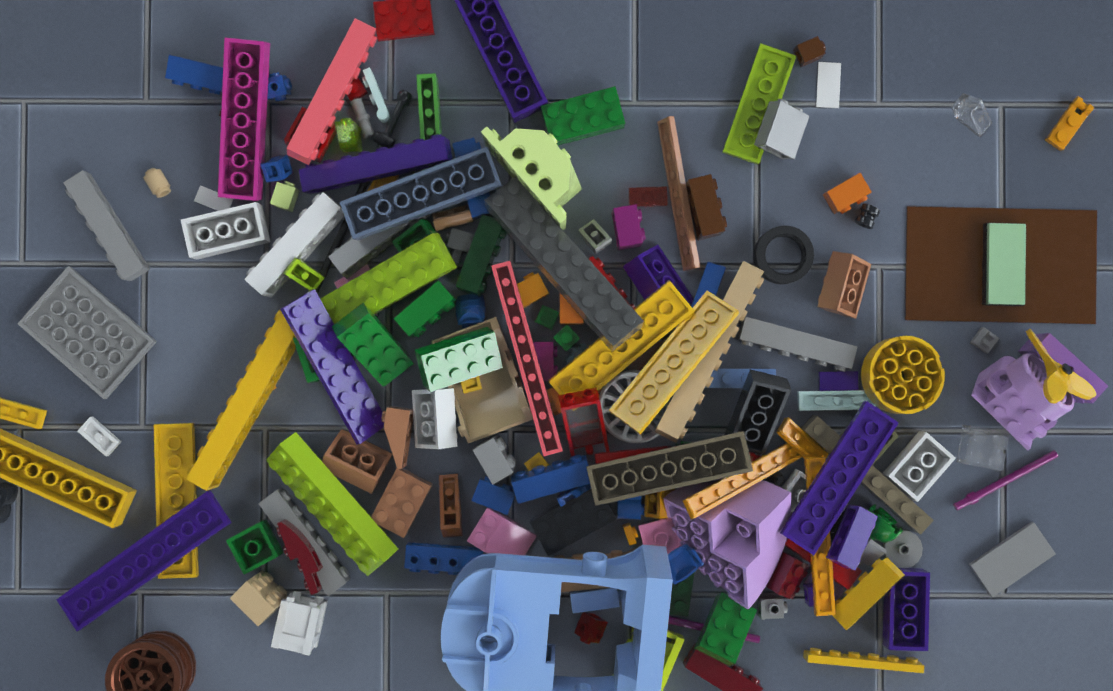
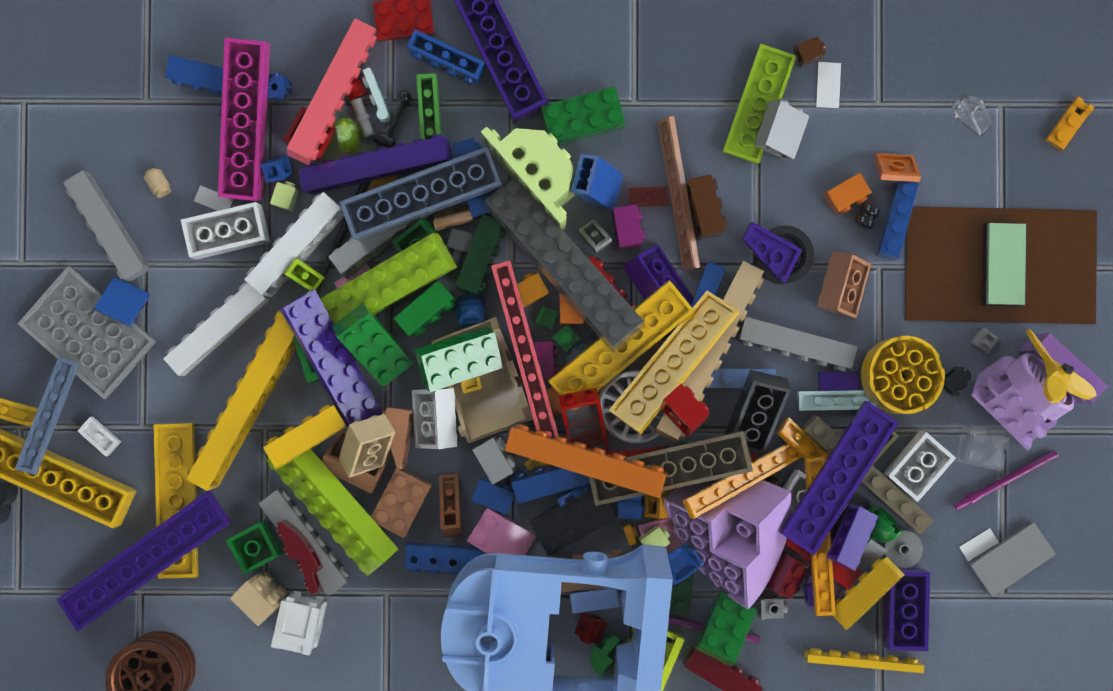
none -> sand blue plate [15,357,79,475]
none -> blue tile [94,277,150,327]
none -> white brick [163,282,270,376]
none -> yellow brick [263,405,347,468]
none -> tan brick [338,414,395,478]
none -> blue brick [407,30,486,85]
none -> orange brick [505,424,668,498]
none -> blue brick [571,153,624,211]
none -> green brick [590,635,623,676]
none -> yellowish green brick [639,525,670,546]
none -> red brick [660,384,710,437]
none -> dark purple wing [742,222,802,284]
none -> orange plate [874,153,921,182]
none -> blue brick [876,181,919,260]
none -> black brick [943,367,972,397]
none -> white sticker [959,528,999,562]

